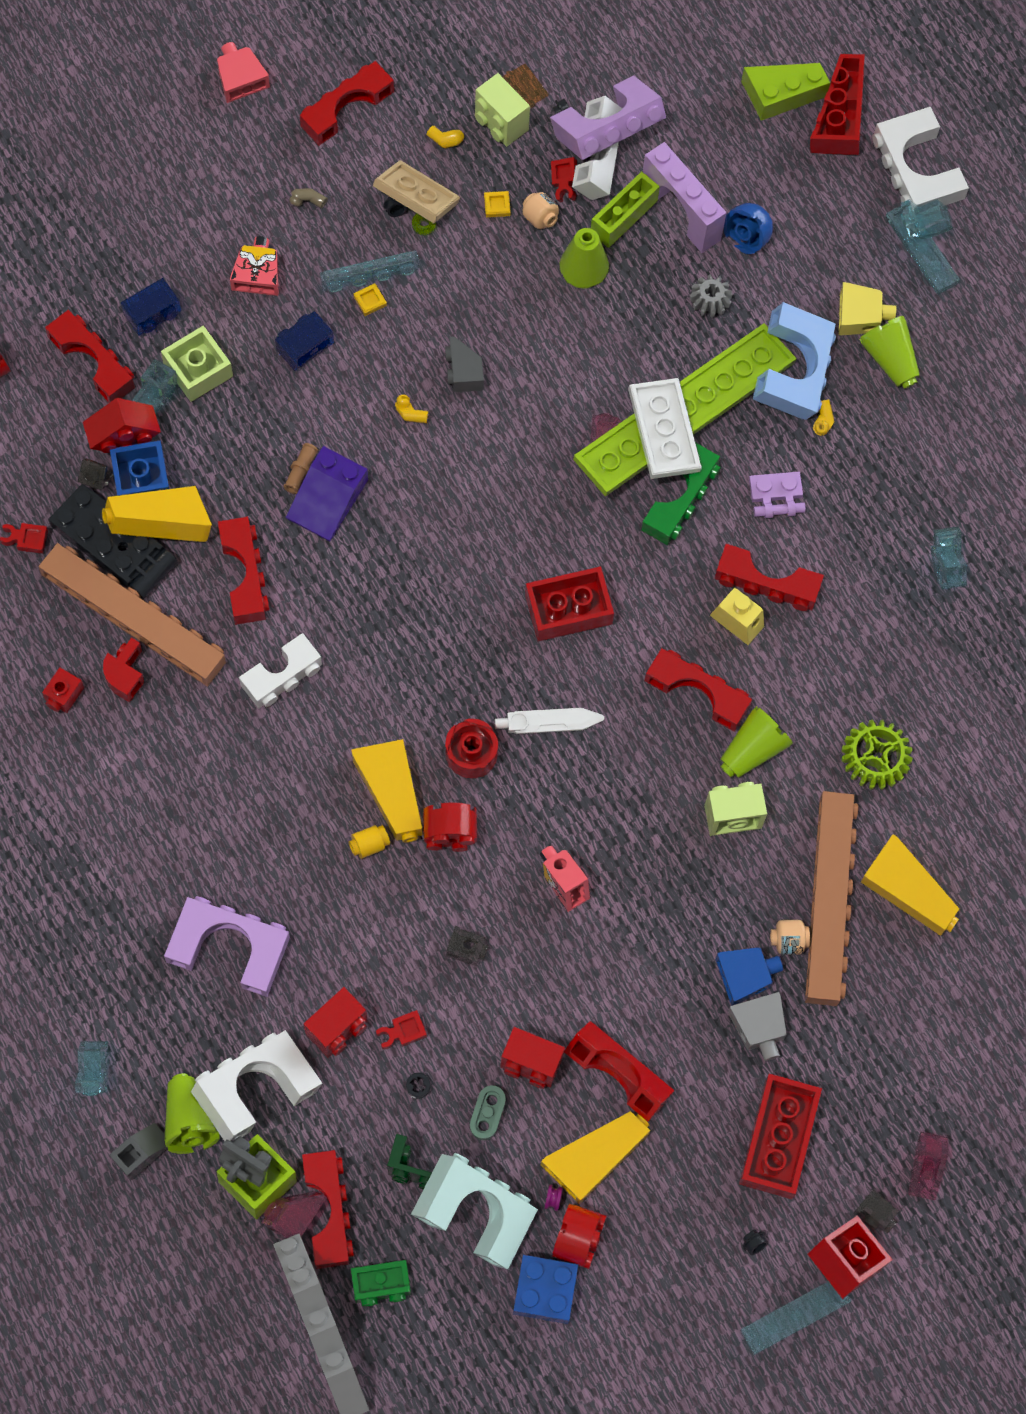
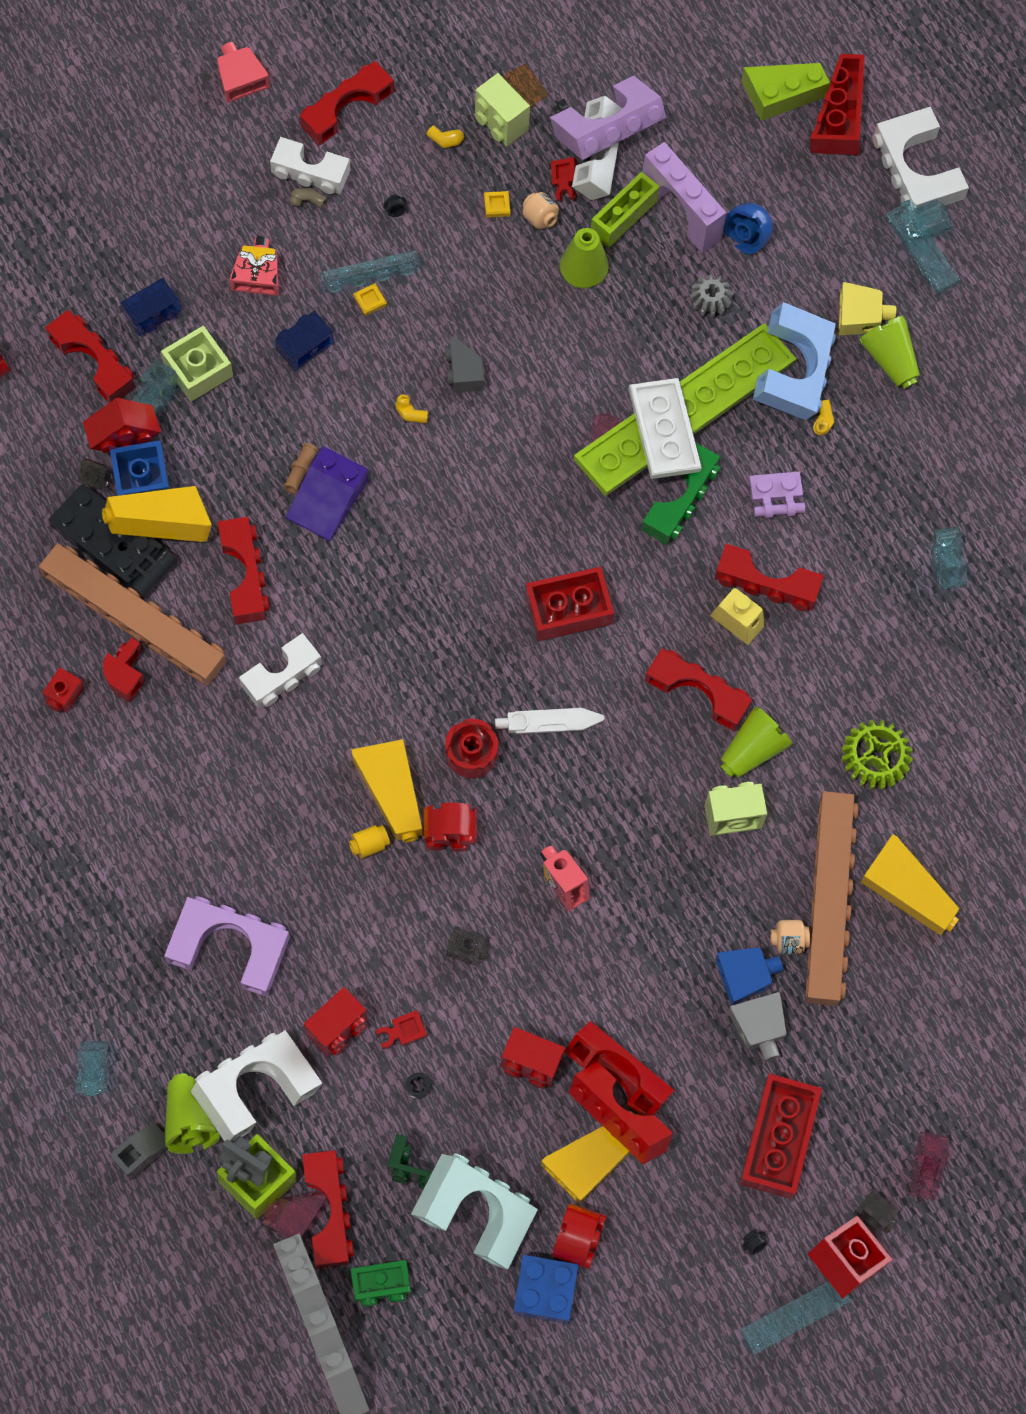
red plate [0,523,48,554] -> none
tan tile [373,160,460,223] -> none
clear neon green plate [412,214,436,235] -> none
sand green plate [470,1085,506,1140] -> none
magenta bush [544,1184,563,1211] -> none
none -> white arch [270,137,350,194]
none -> red arch [569,1062,673,1165]

